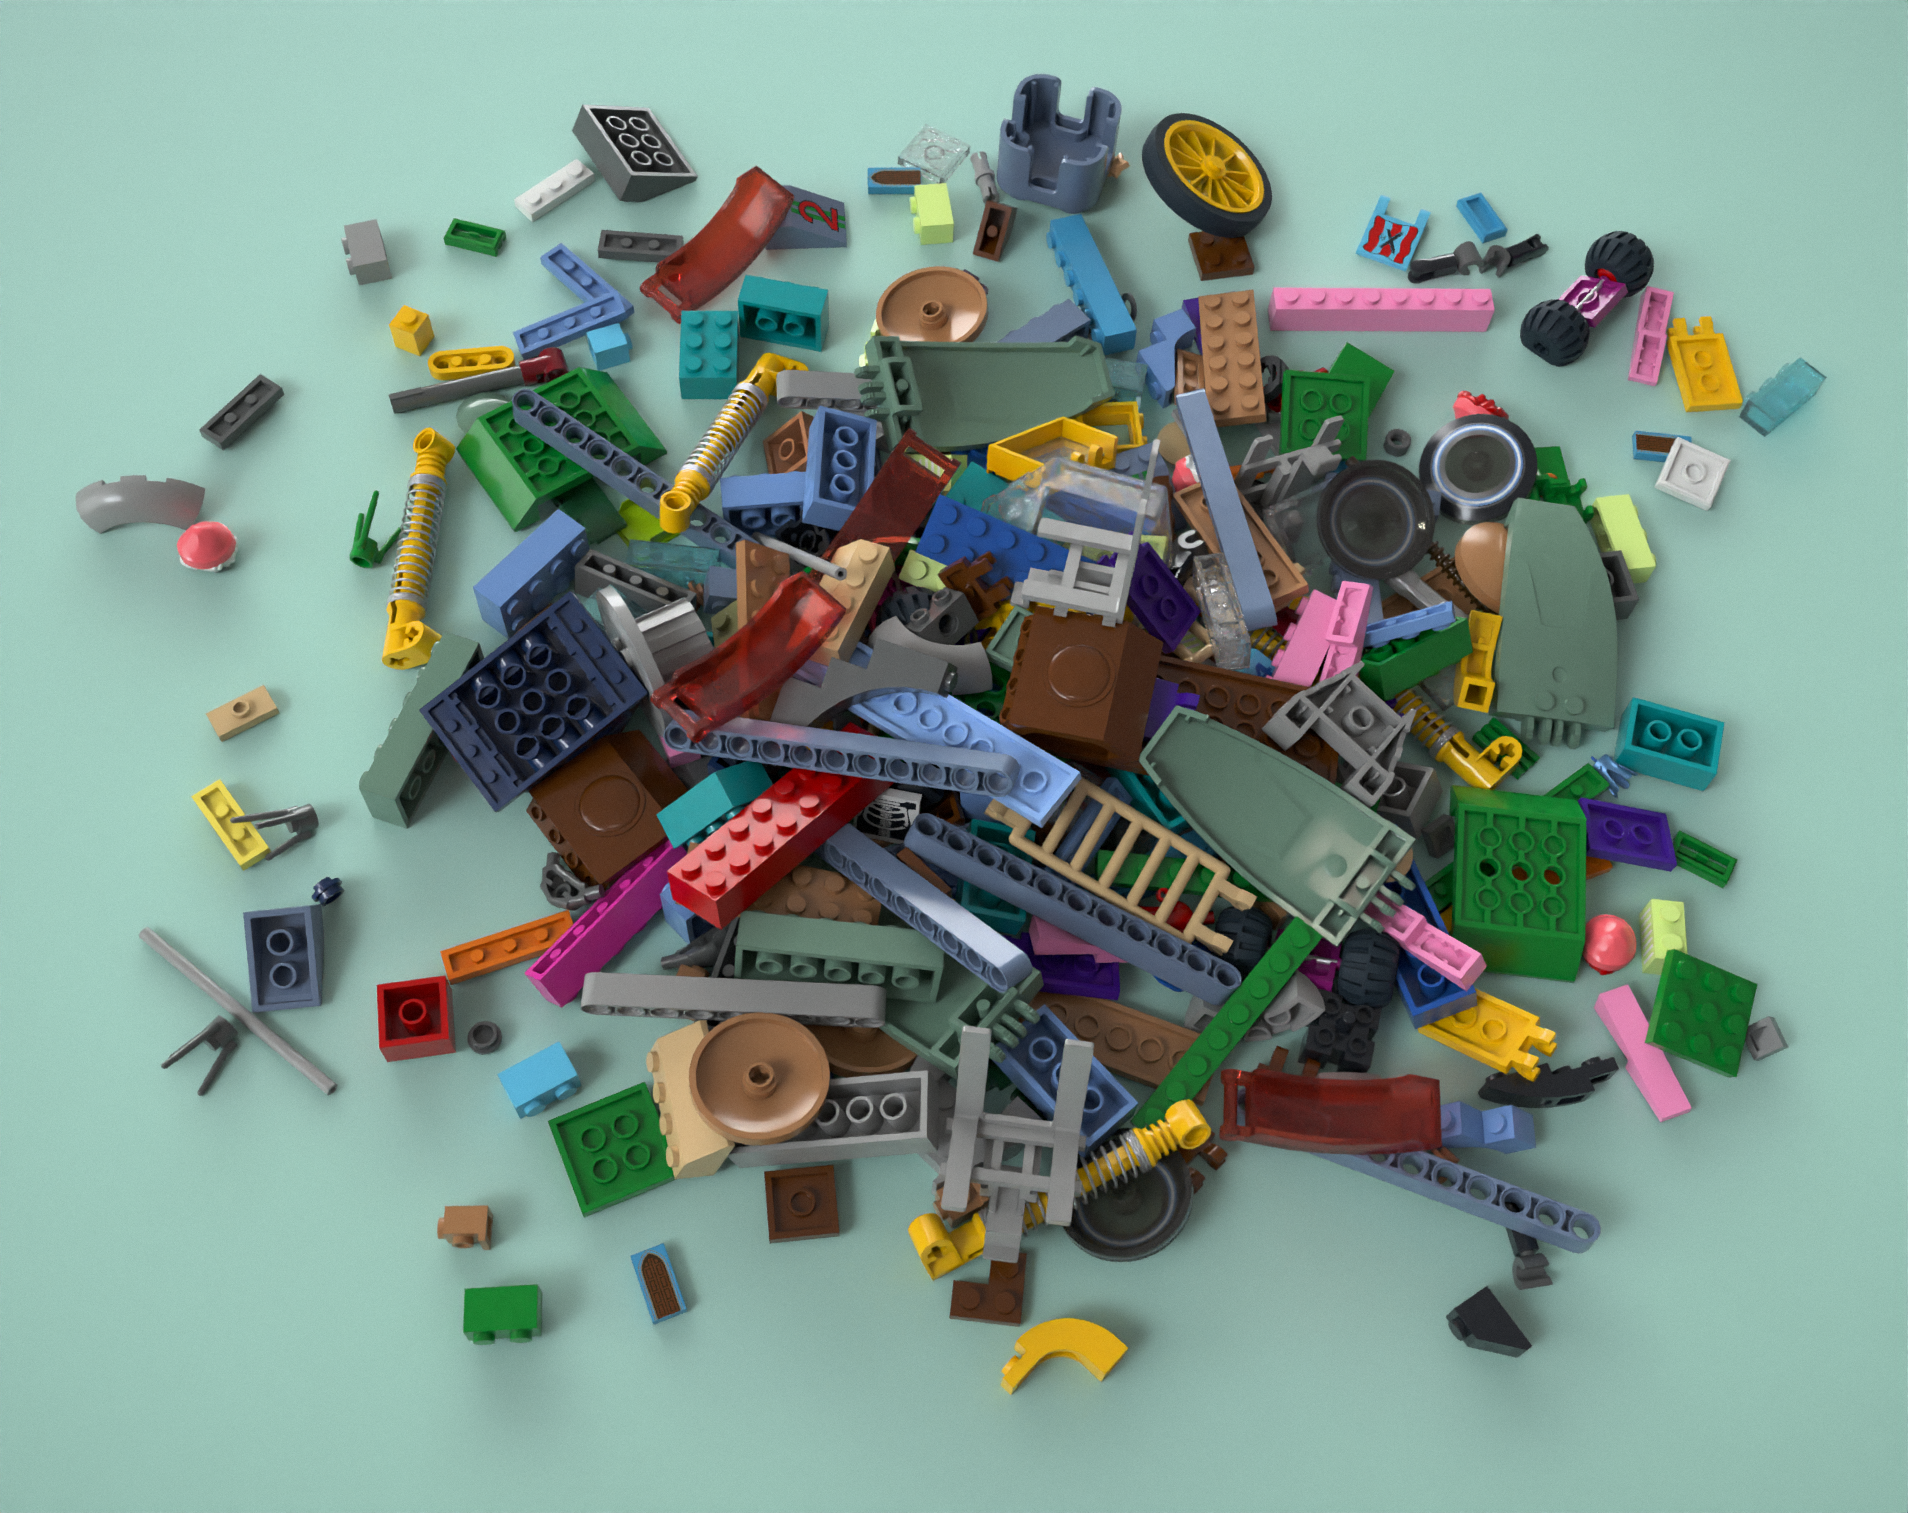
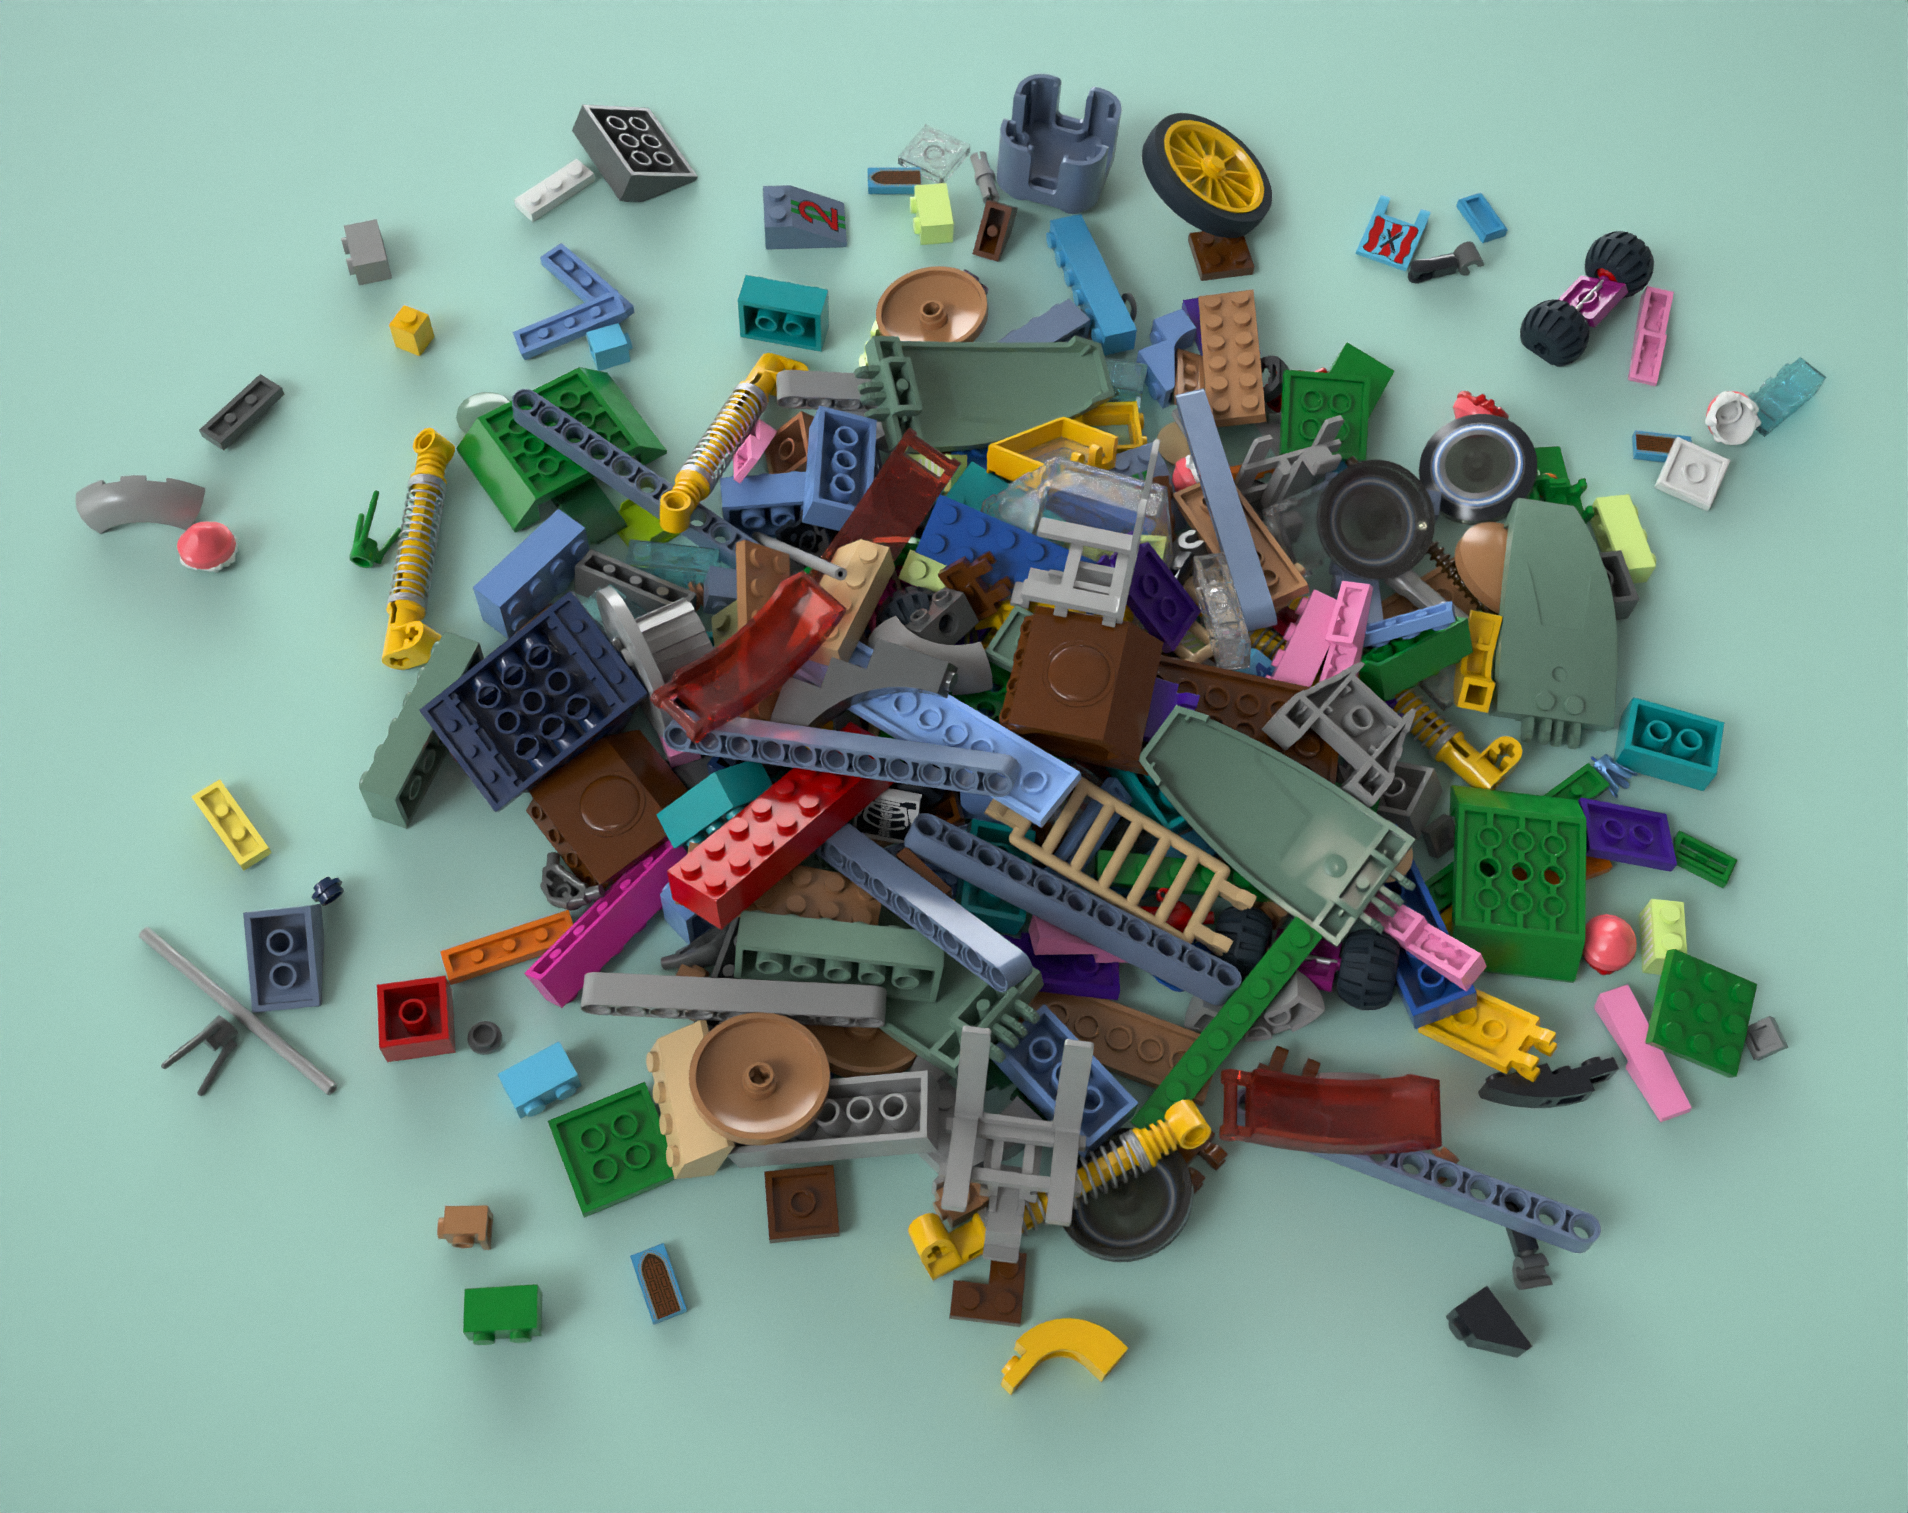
tan plate [206,685,279,742] -> none
dark grey plant [230,804,319,861] -> none
dark grey piece [389,347,569,414] -> none
yellow plate [428,346,515,381] -> none
green tile [444,218,506,257] -> none
dark grey plate [598,230,684,264] -> none
clear red windscreen [639,165,794,324] -> none
teal brick [679,311,739,399] -> none
light nougat piece [1108,153,1130,179] -> none
bright pink brick [1268,288,1495,332] -> none
black brick [1297,988,1382,1073] -> none
dark grey axle [1383,429,1411,457] -> none
medium blue arch [1401,1101,1536,1154] -> none
green tile [1472,717,1540,780] -> none
piece [1479,234,1549,278] -> none
yellow tile [1666,316,1743,412] -> none
none -> bright pink slope [733,419,777,484]
none -> white hair [1705,391,1761,445]

